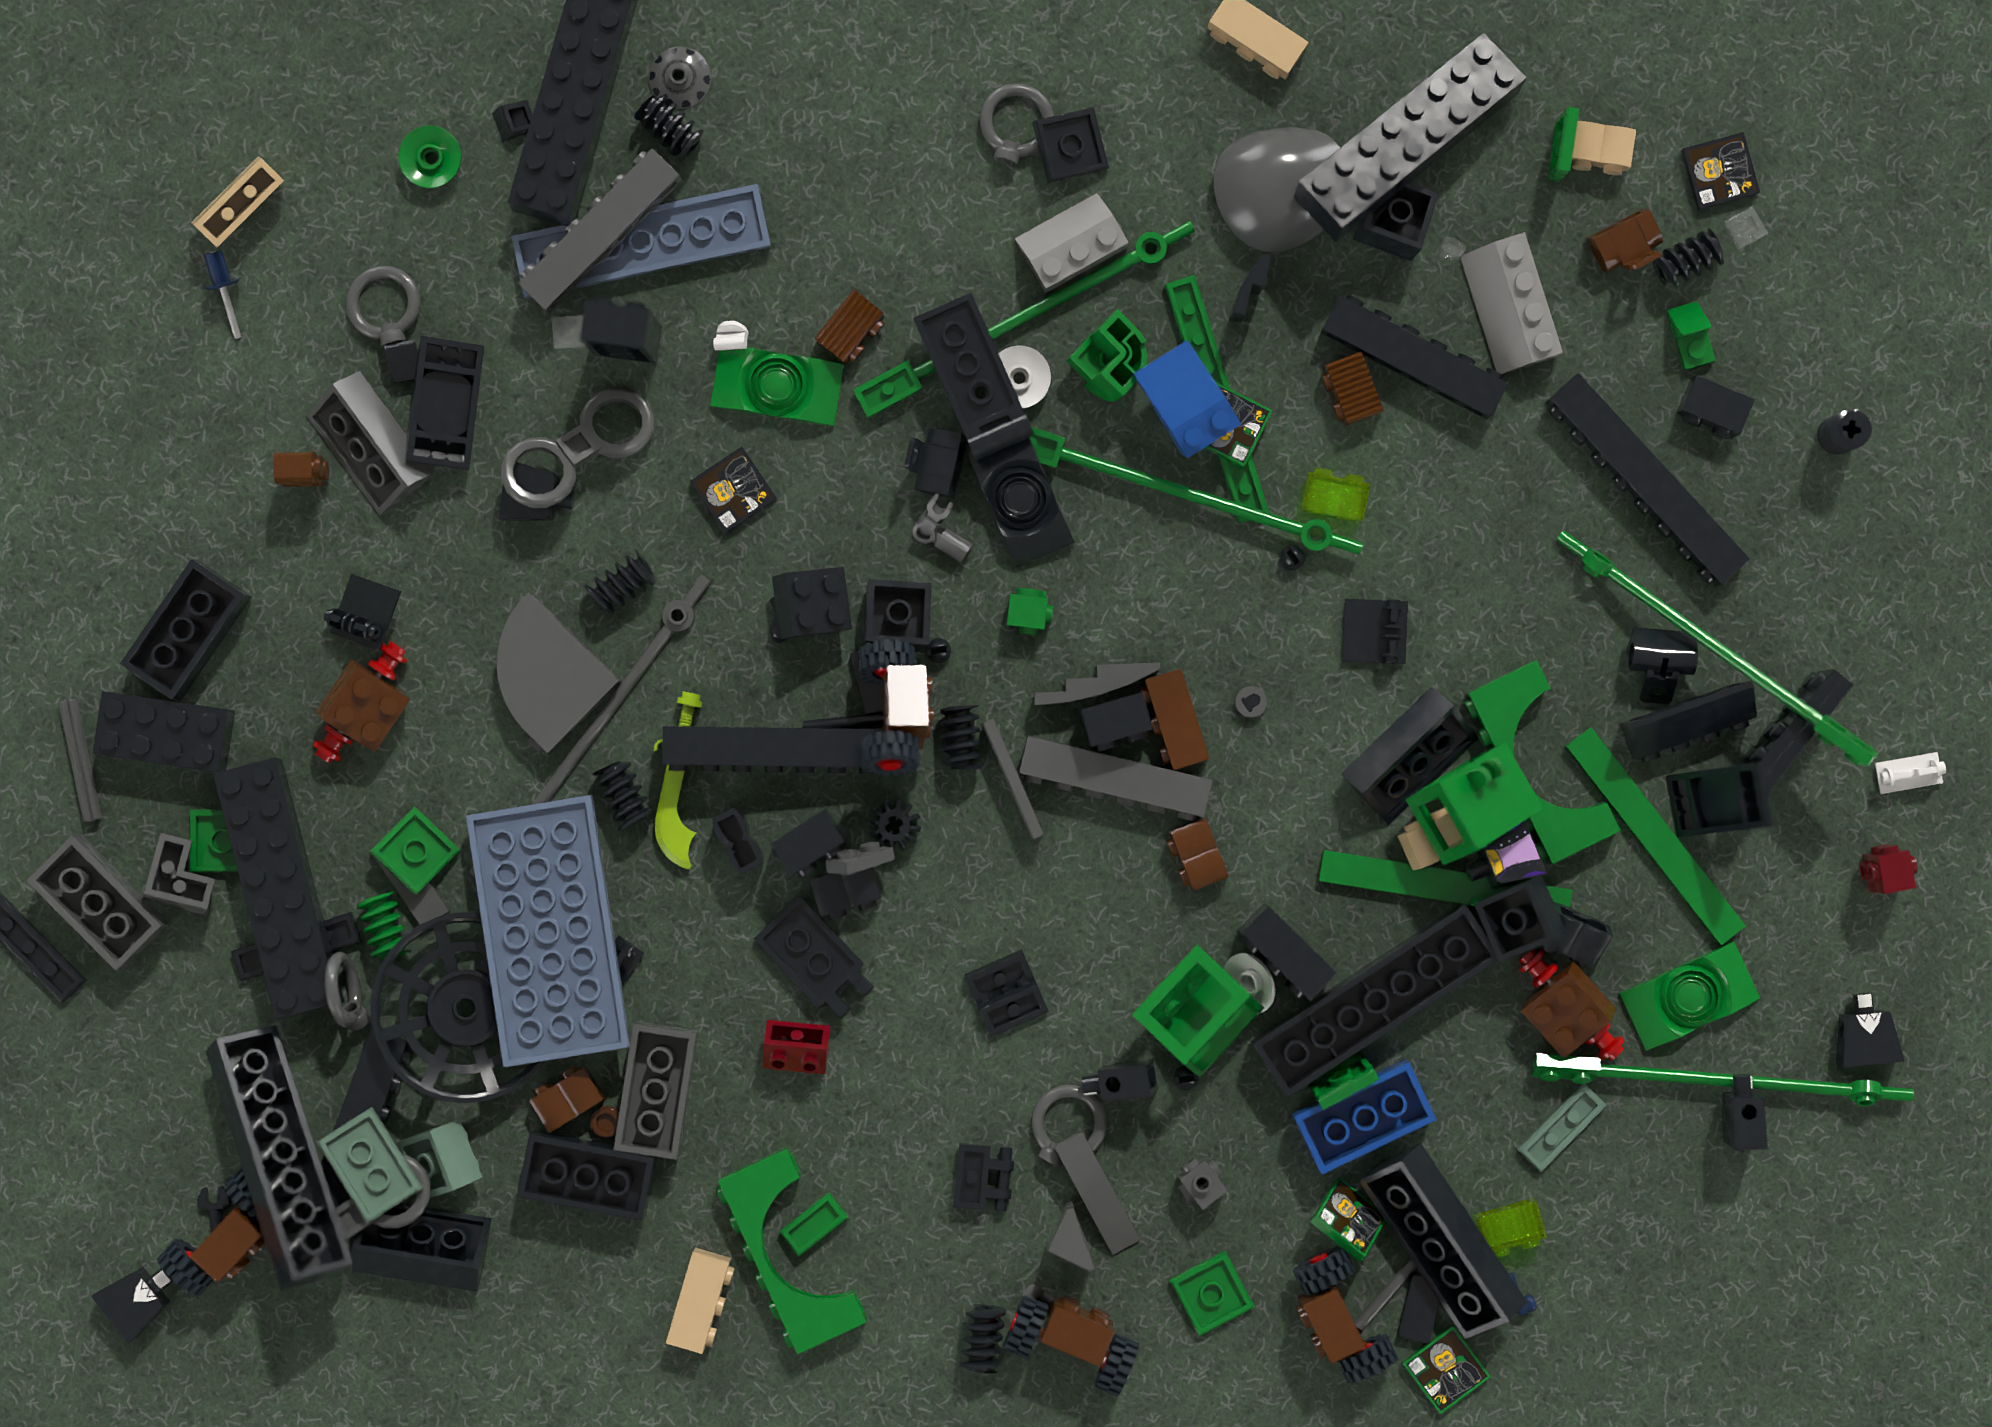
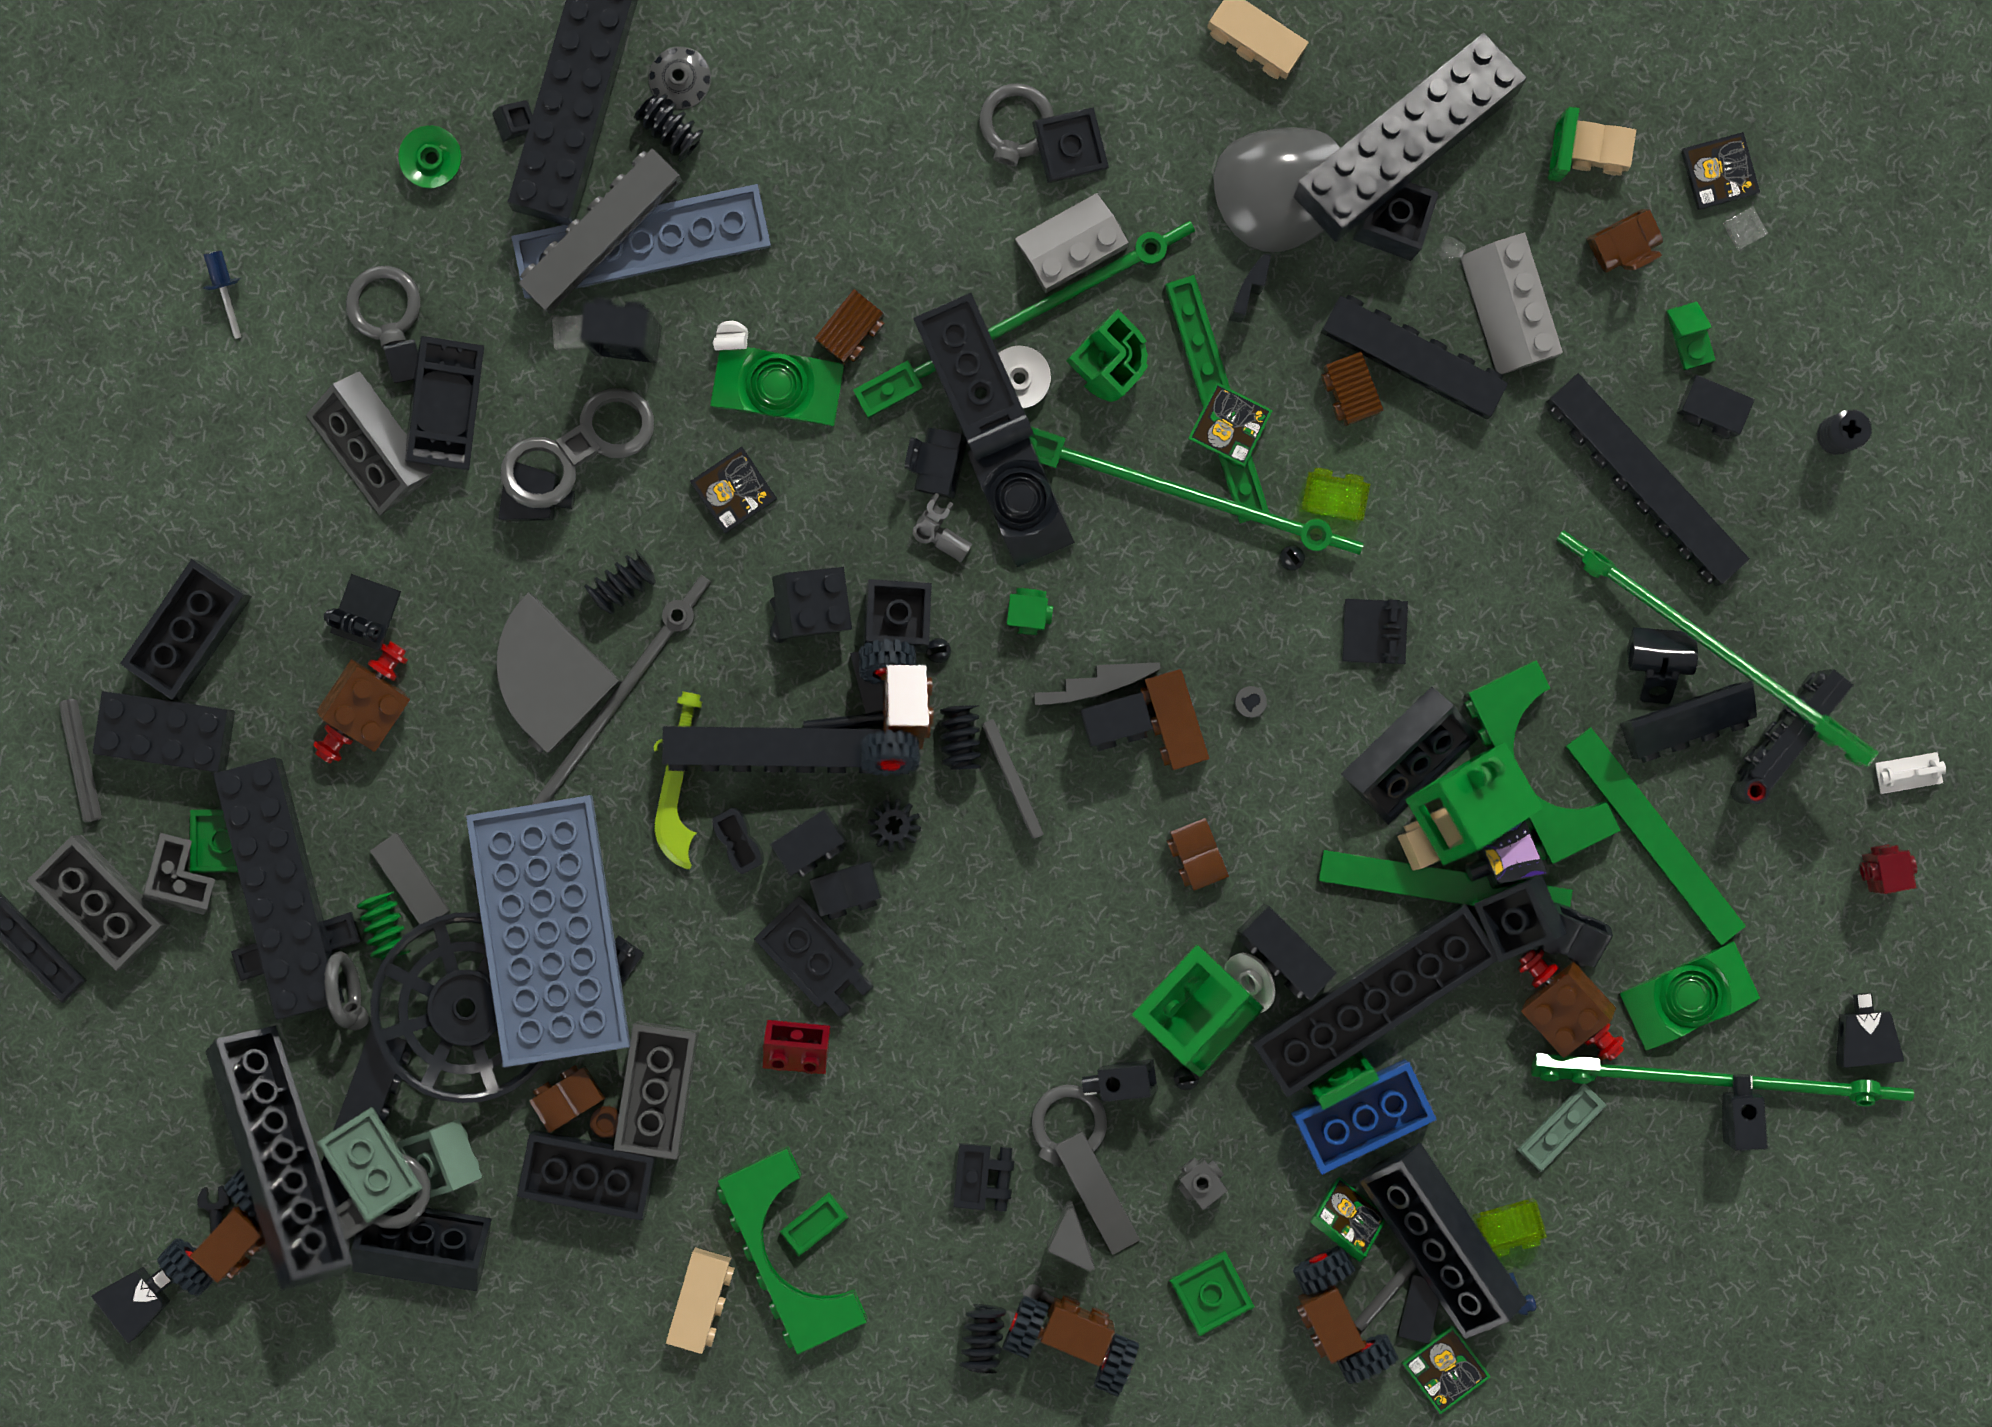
tan brick [191,156,284,247] -> none
reddish brown brick [273,452,330,487] -> none
green tile [369,807,460,896] -> none
black piece [592,761,653,831] -> none
dark grey plate [825,842,895,875] -> none
black slope [964,949,1049,1037] -> none
dark grey brick [1019,736,1213,821] -> none
blue slope [1133,340,1241,458] -> none
black piece [1652,229,1724,288] -> none
black slope [1666,762,1773,837] -> none

